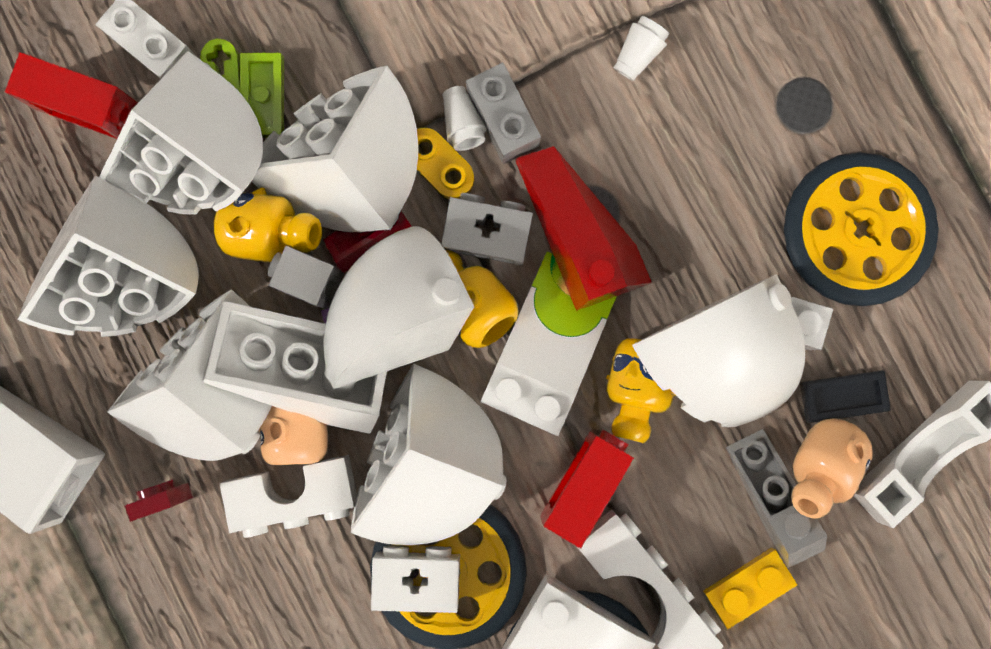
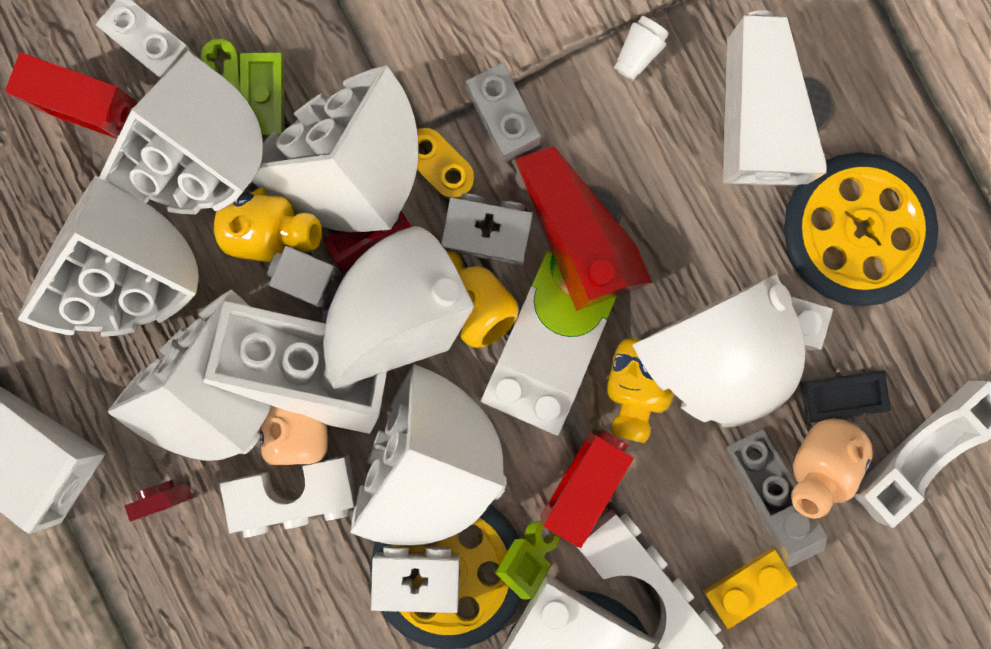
white cone [442,86,486,151] -> none
none -> lime plate [495,520,560,599]
none -> white slope [723,10,826,186]

